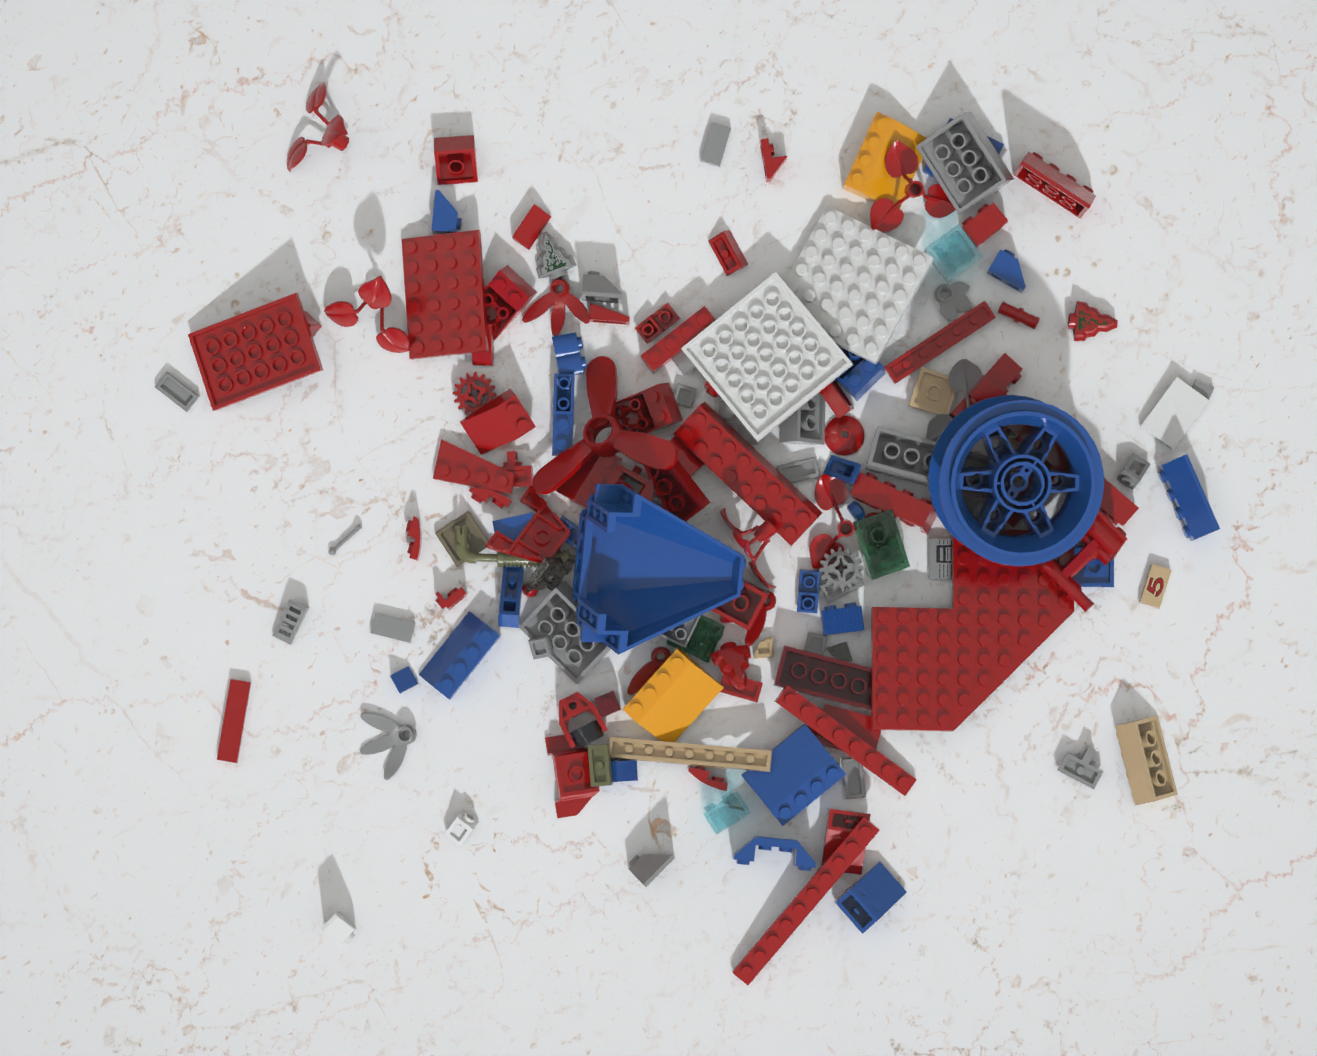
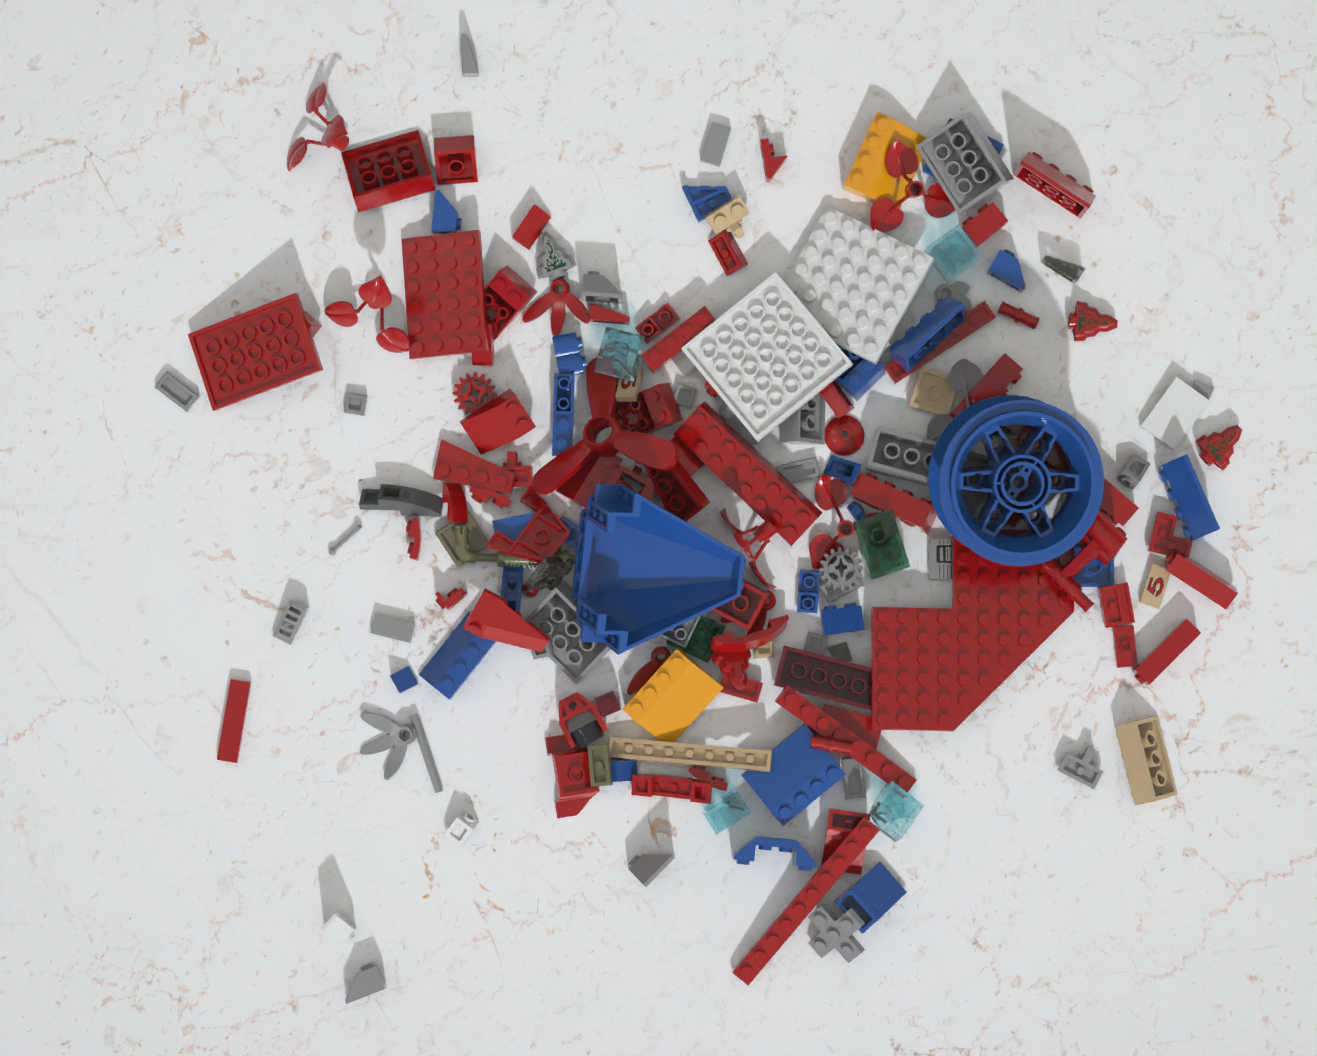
none -> red slope [341,130,436,212]
none -> light grey tile [344,392,368,416]
none -> light grey slope [345,963,386,1004]
none -> dark grey slope [359,484,444,517]
none -> light grey bar [410,713,443,793]
none -> red slope [442,482,468,524]
none -> light grey slope [461,33,479,77]
none -> red wedge [463,588,550,652]
none -> clear light blue slope [595,327,645,381]
none -> tan tile [615,366,643,402]
none -> red slope [631,774,712,804]
none -> blue wing [682,185,732,223]
none -> tan hinge [704,195,750,239]
none -> red slope [710,615,789,652]
none -> light grey plate [808,903,865,963]
none -> red pin [810,735,853,755]
none -> clear light blue slope [869,781,924,842]
none -> blue slope [890,296,966,373]
none -> clear smoke slope [1041,255,1085,284]
none -> red plate [1098,582,1135,628]
none -> red plate [1112,625,1138,668]
none -> red brick [1132,619,1201,685]
none -> red plate [1147,512,1193,557]
none -> red brick [1164,549,1238,609]
none -> red rock [1195,425,1242,471]

